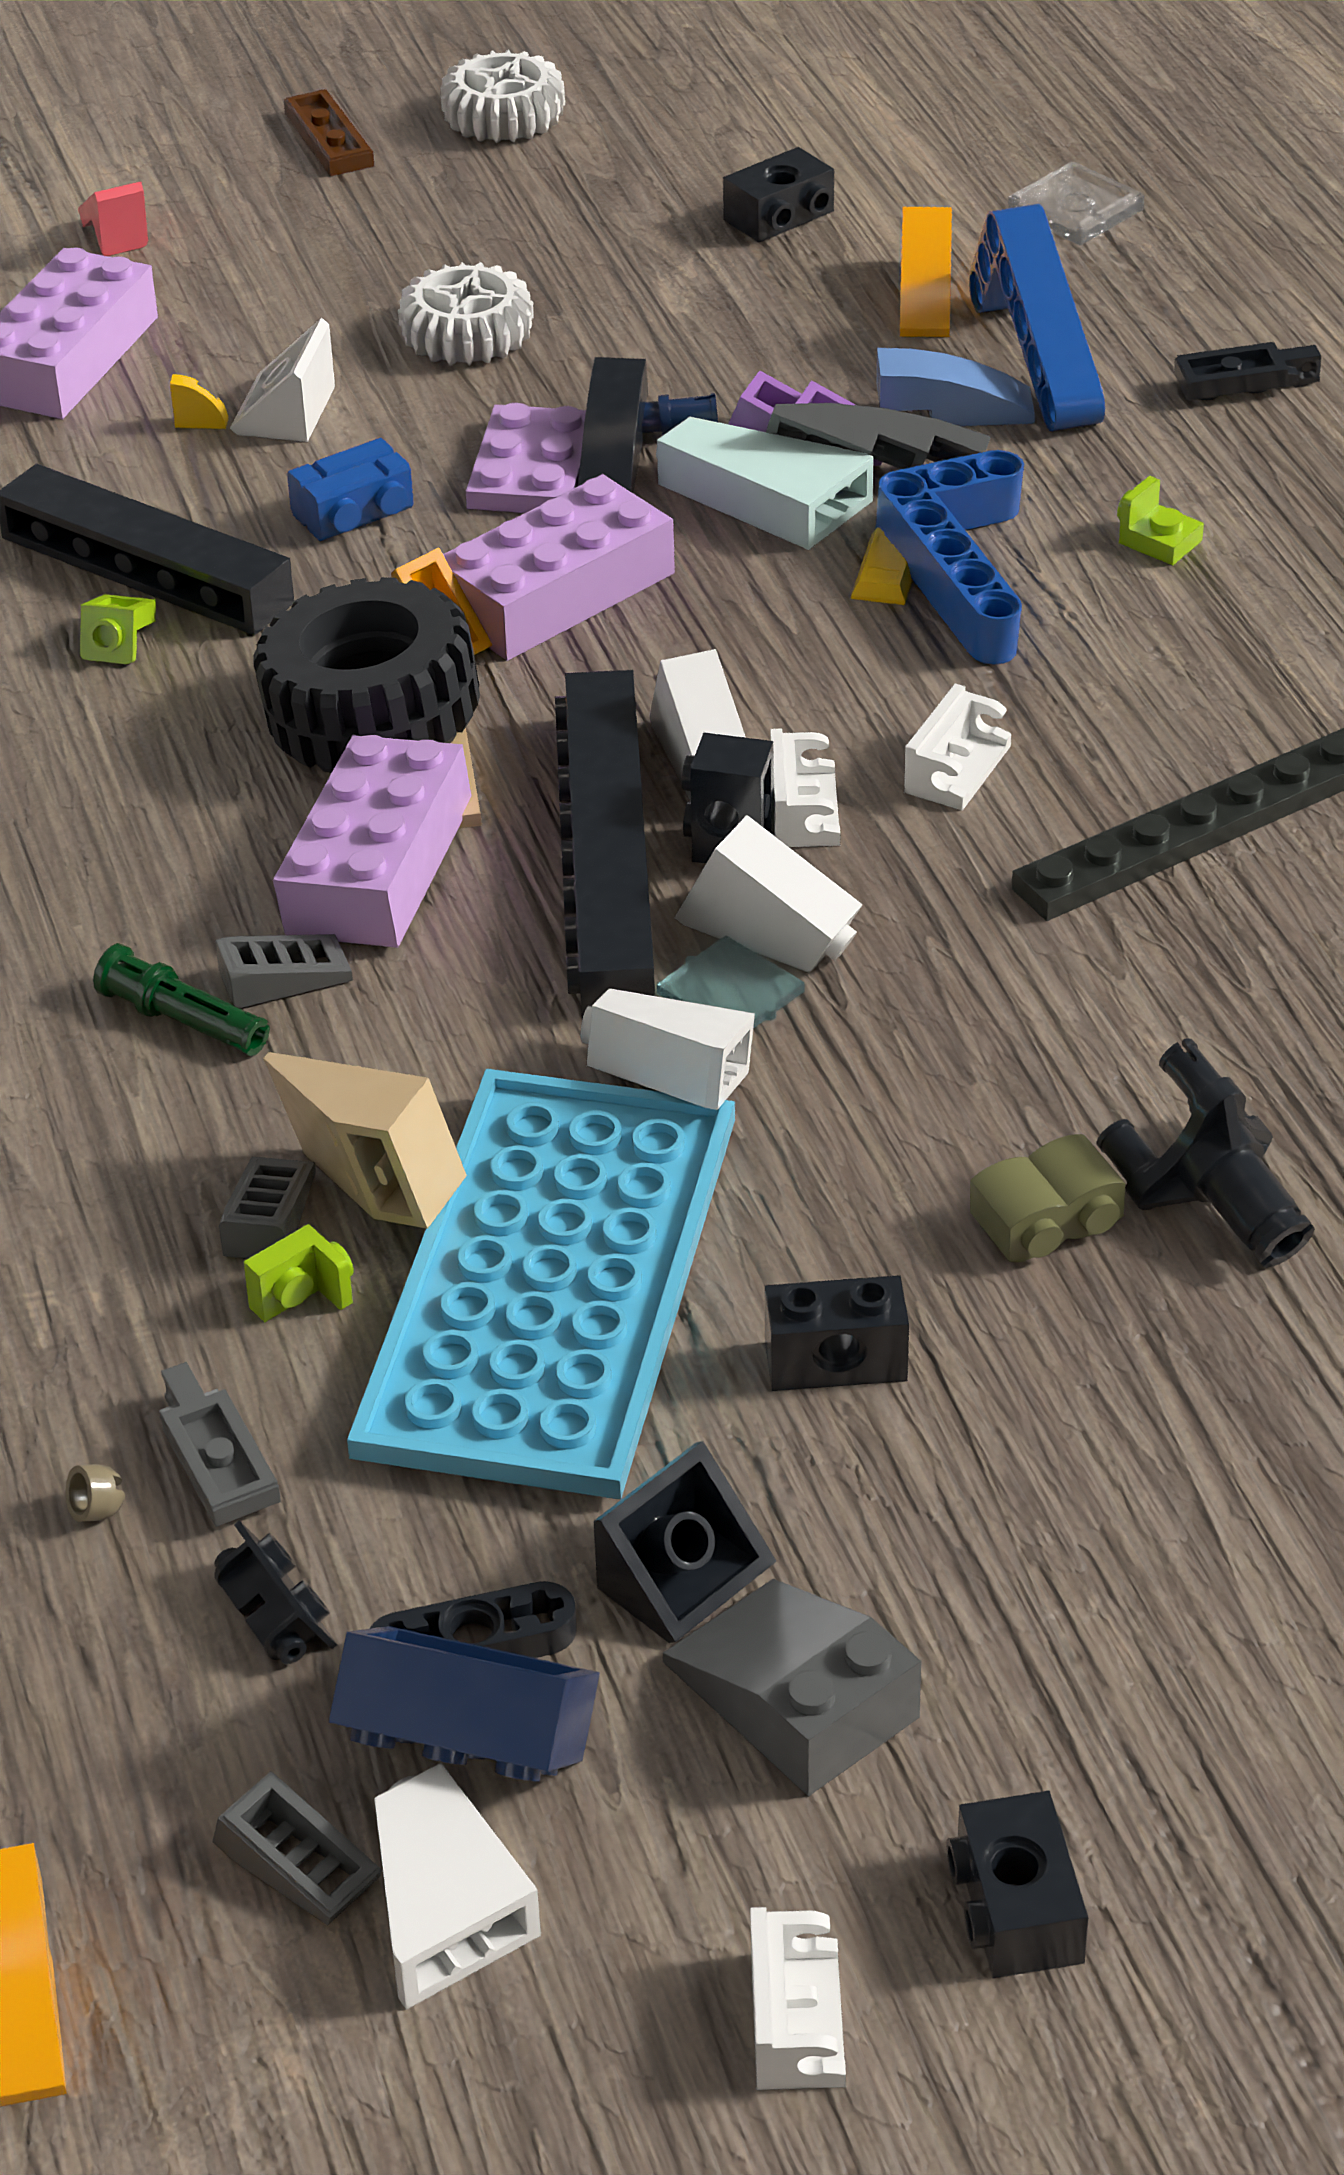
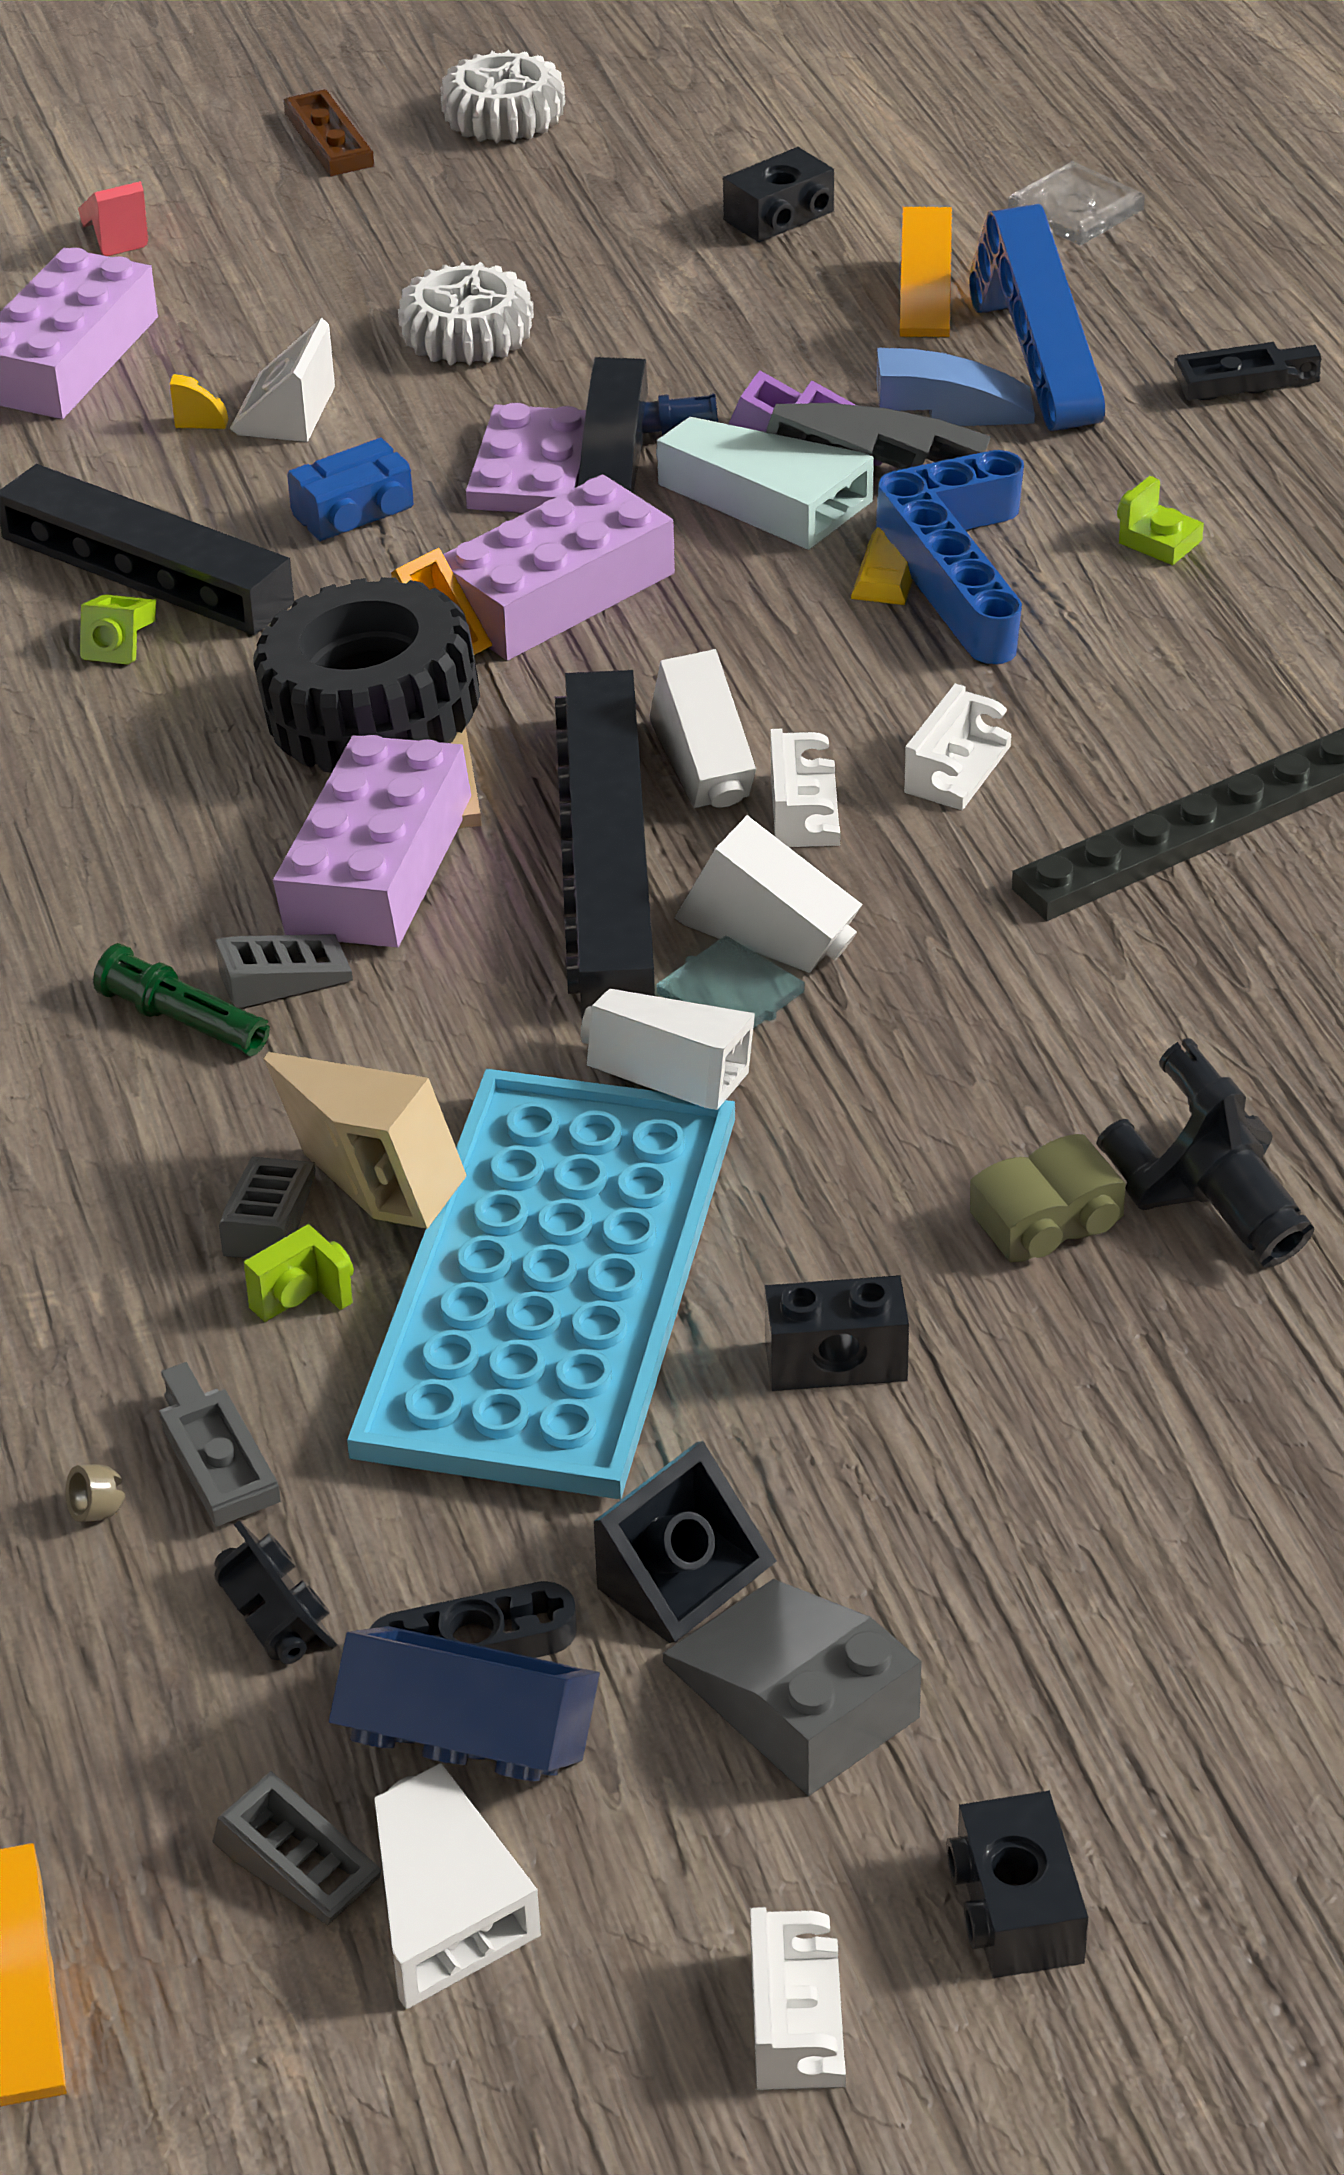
black brick [682,732,774,864] -> none

